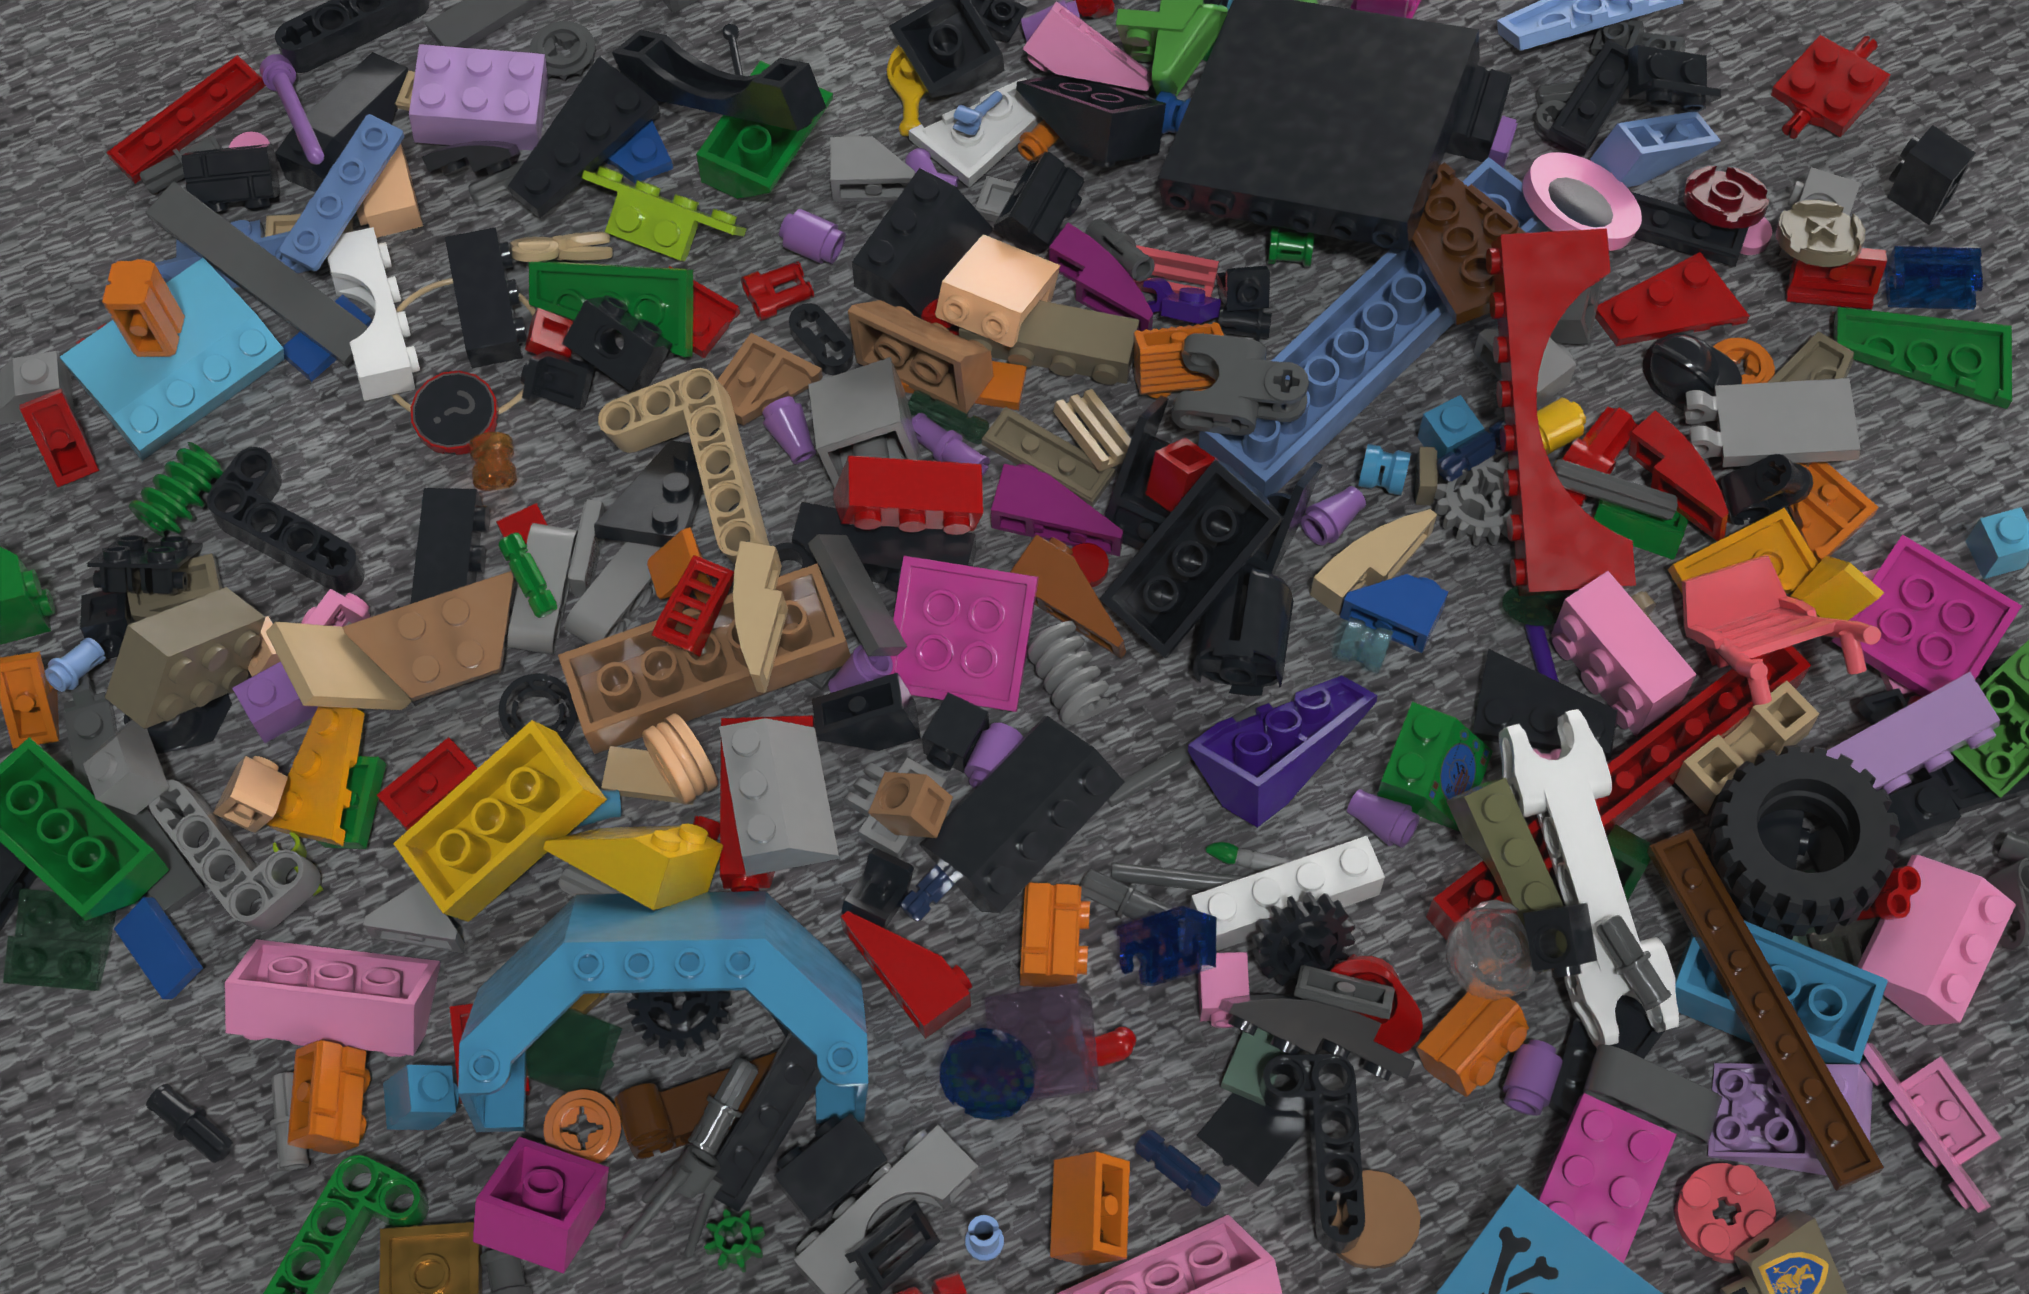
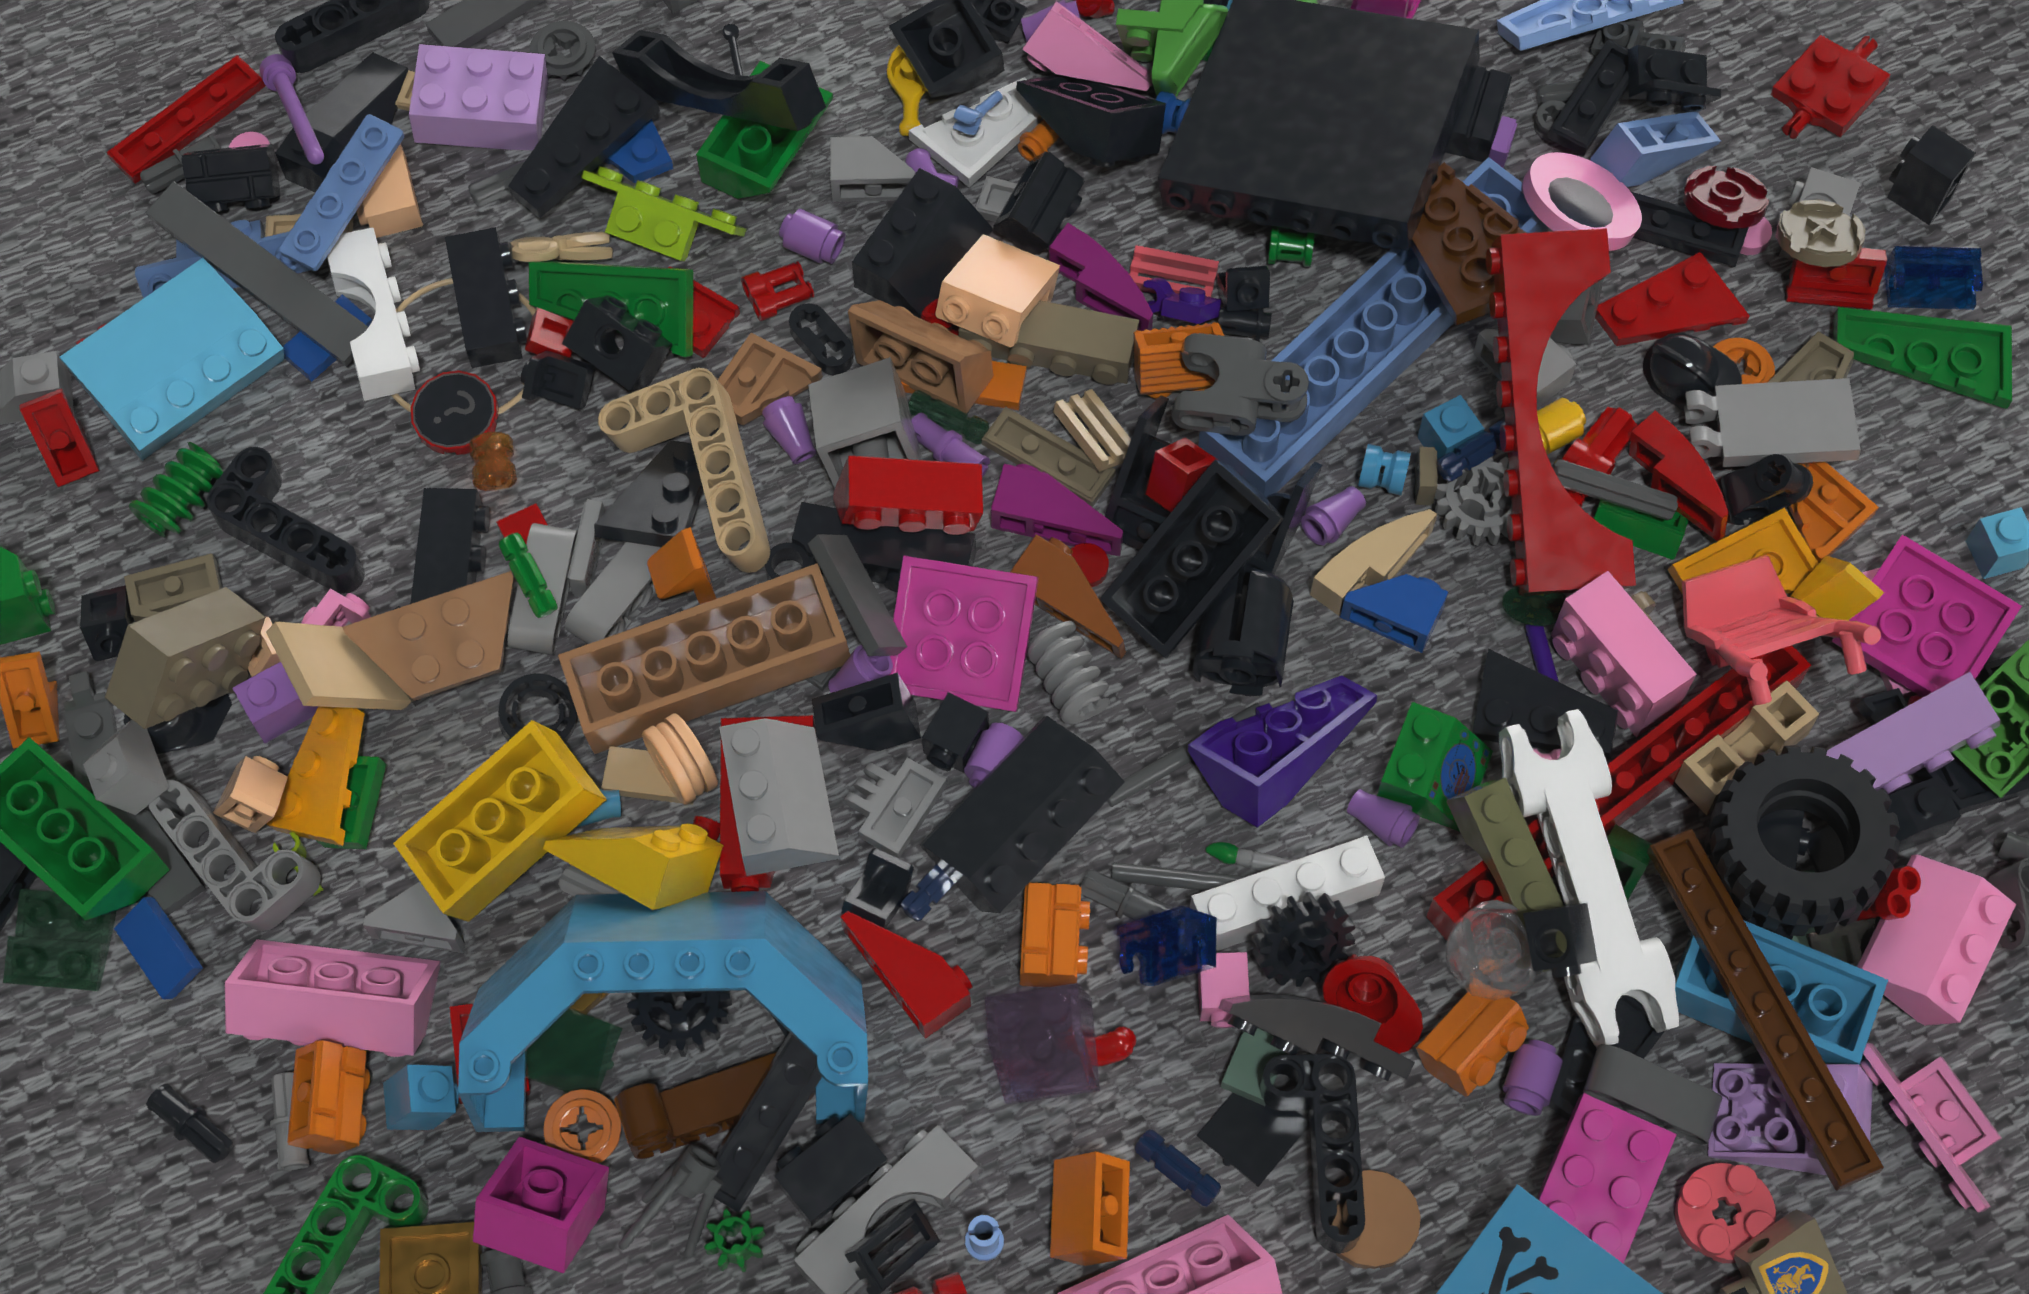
light blue pin [45,638,106,692] -> none
black hinge [87,535,203,594] -> none
orange brick [102,259,185,357] -> none
red plate [377,737,477,831] -> none
black slope [422,141,520,175] -> none
red slope [651,555,734,657] -> none
dark grey axle [687,1058,758,1155] -> none
tan slope [733,541,788,693] -> none
medium nougat brick [868,772,953,838] -> none
clear blue tile [940,1028,1037,1120] -> none
dark grey pin [1085,218,1155,282] -> none
dark grey slope [1294,965,1395,1019] -> none
clear light blue wheel [1336,617,1394,673] -> none
dark grey axle [1596,915,1672,1011] -> none

